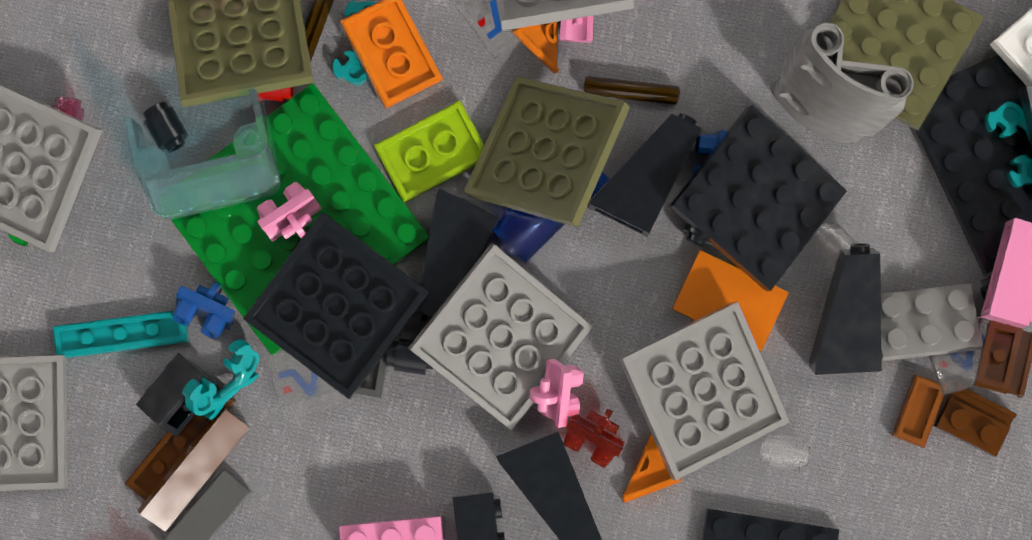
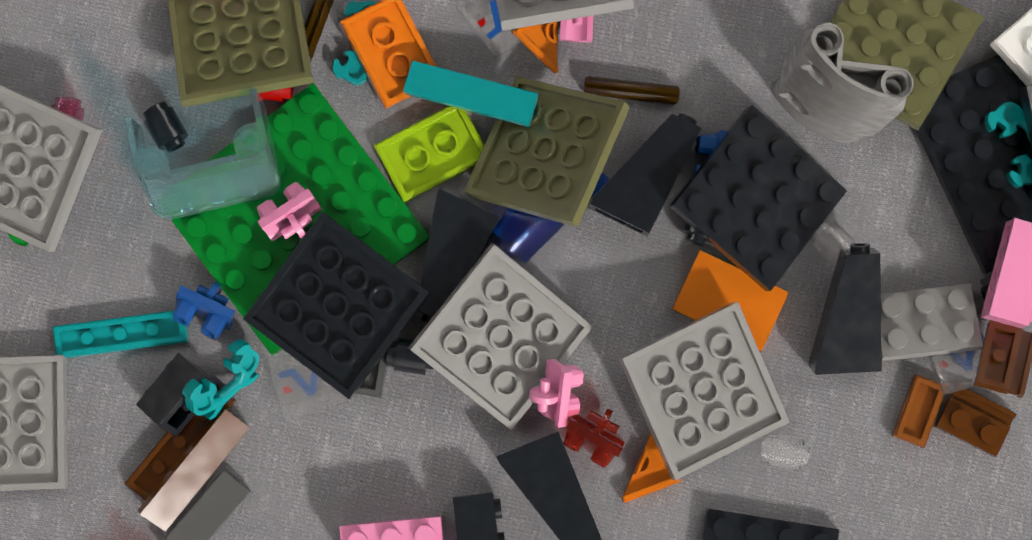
none -> teal tile [403,60,539,127]

